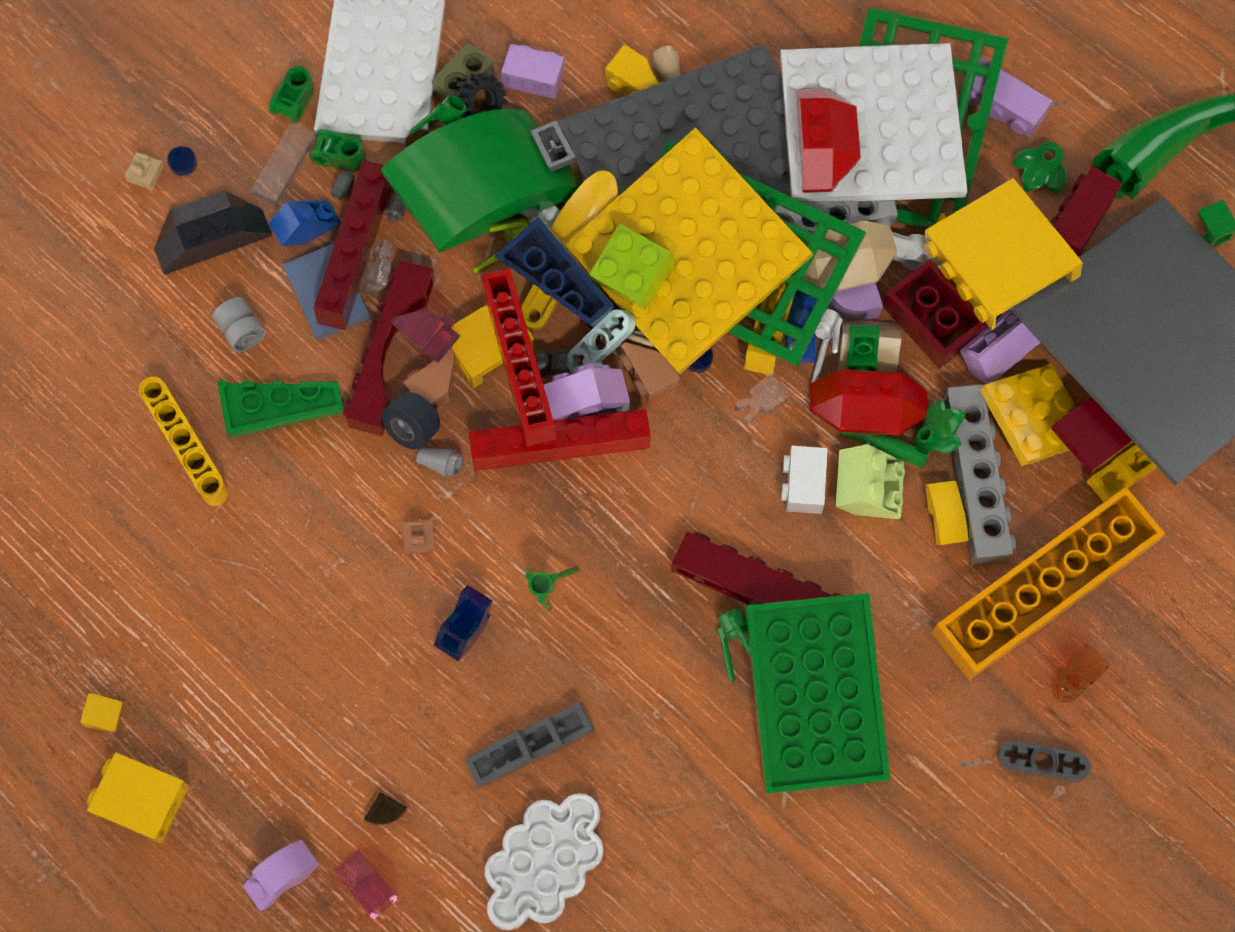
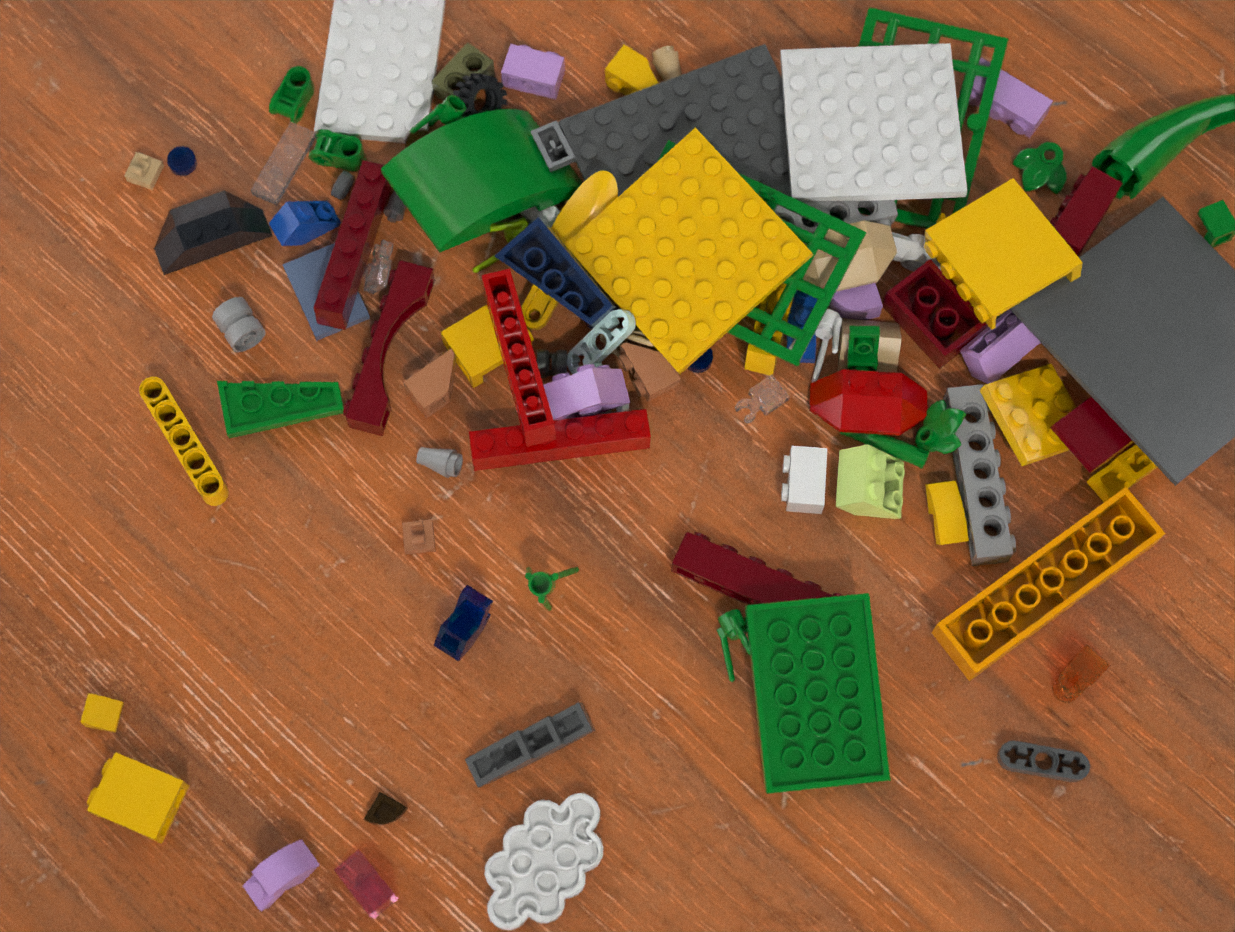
black wheel [382,392,440,450] -> none
clear pink slope [390,309,461,363] -> none
lime brick [589,224,676,311] -> none
red wedge [796,89,861,193] -> none

